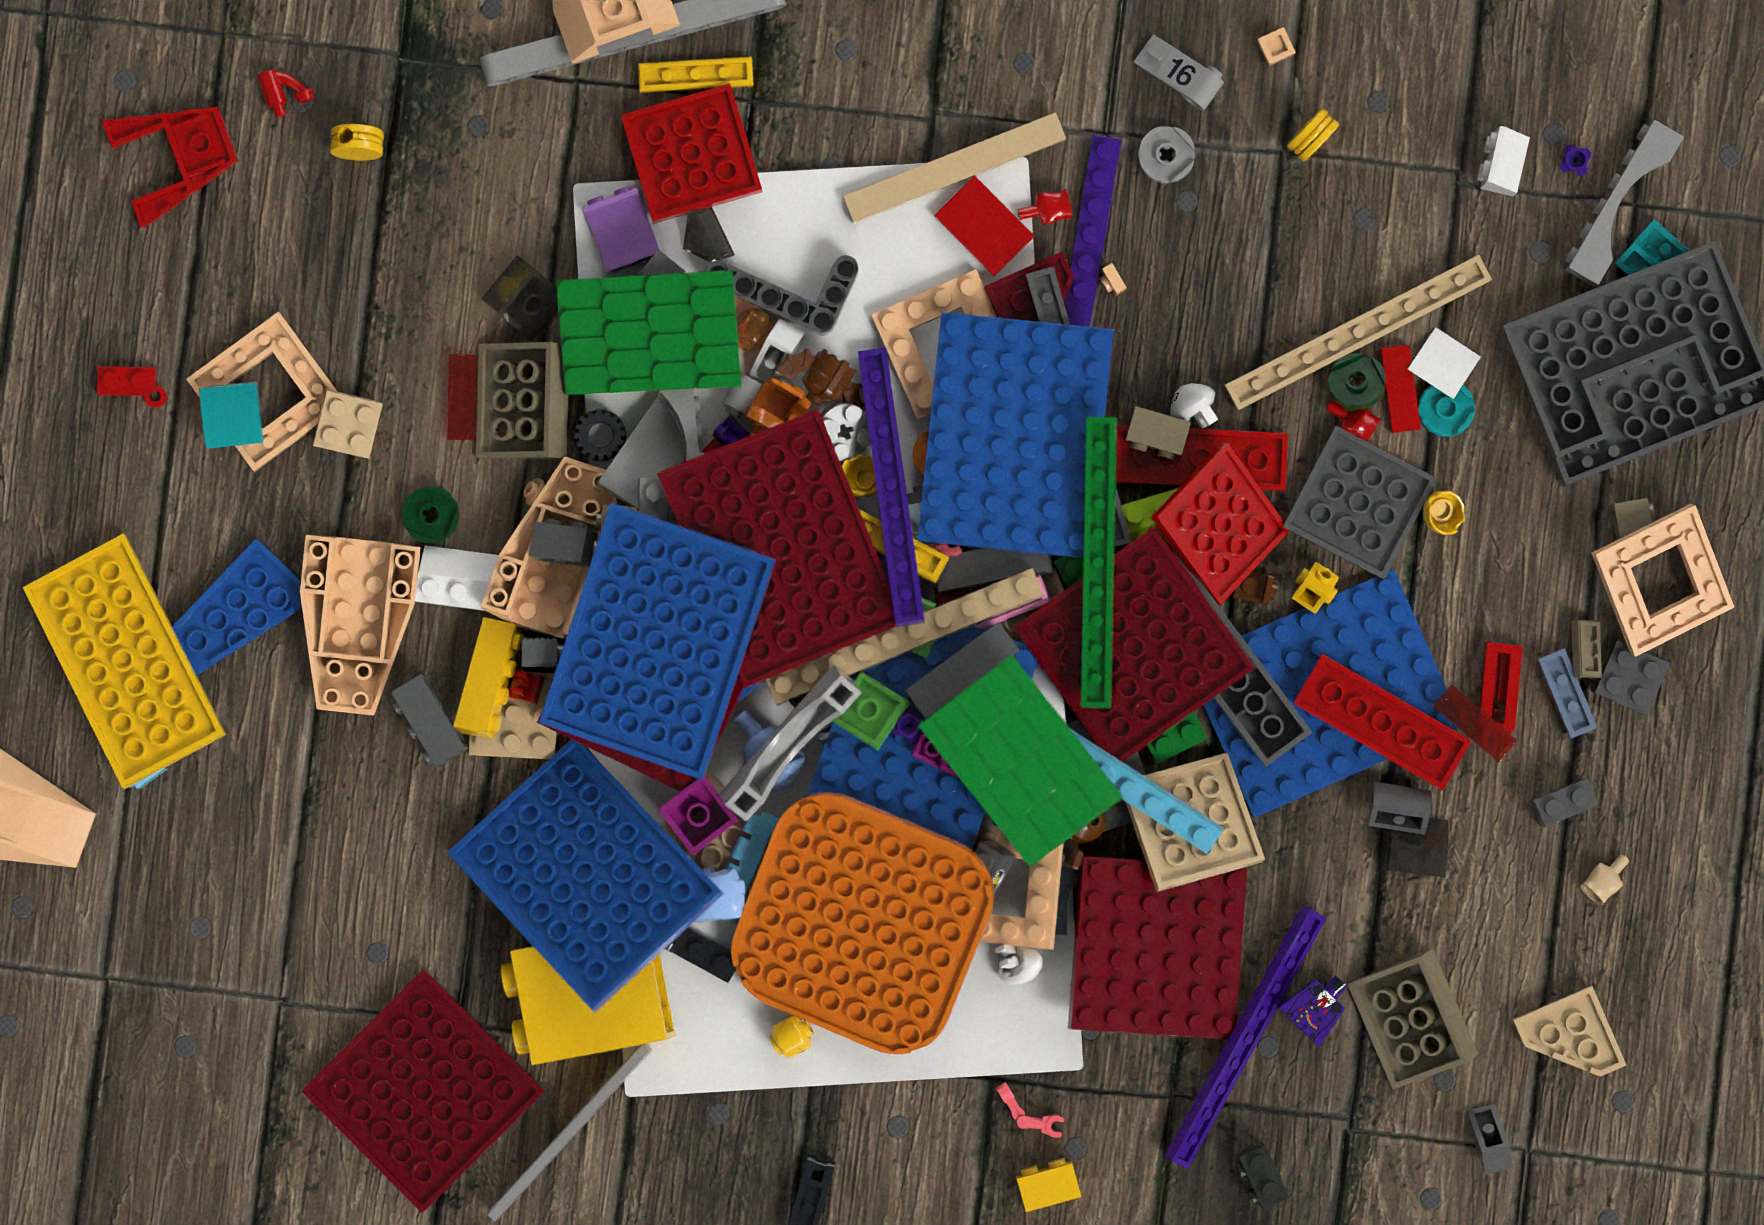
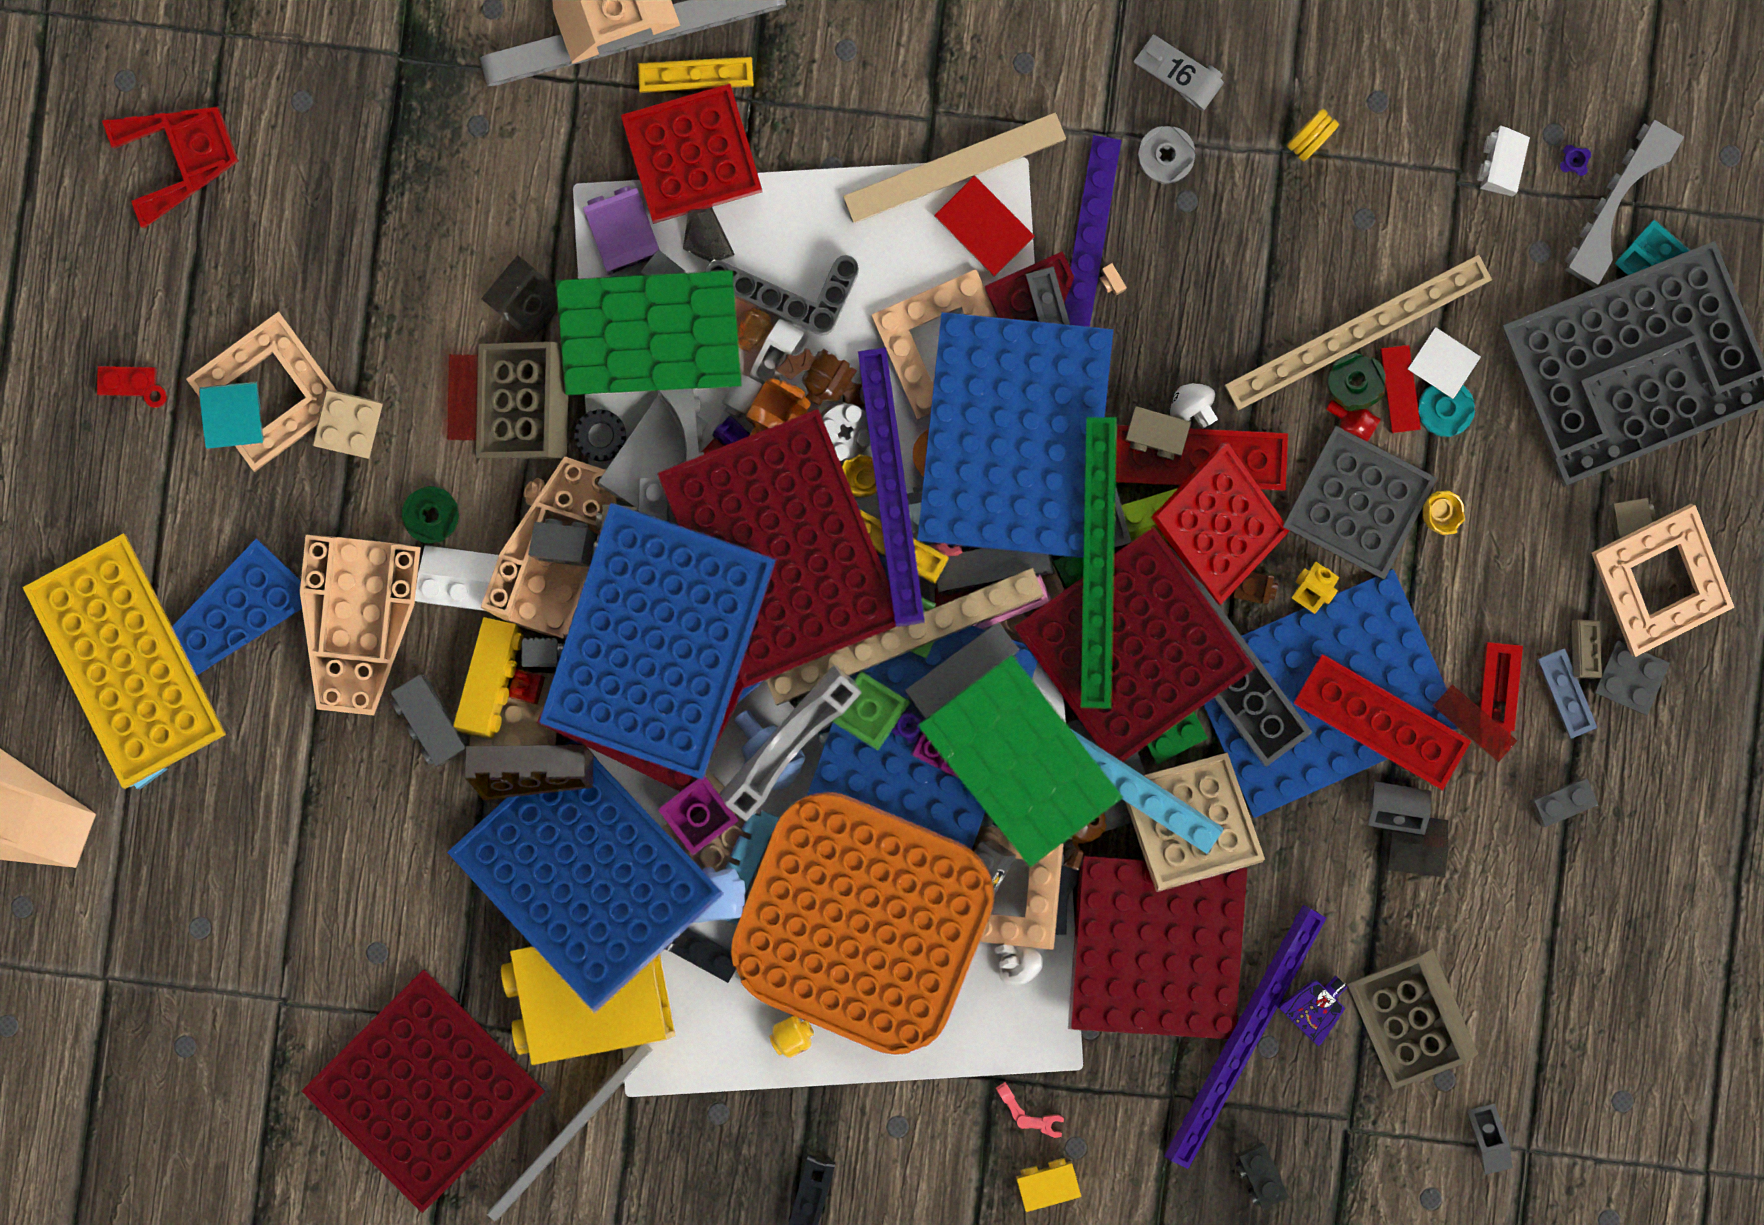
red plant [257,70,315,118] -> none
yellow head [330,124,384,161] -> none
red piece [1017,189,1072,225] -> none
light nougat plate [1257,27,1296,66] -> none
tan plate [1512,985,1626,1077] -> none
tan piece [1580,854,1629,906] -> none
none -> dark brown wedge [465,743,594,800]

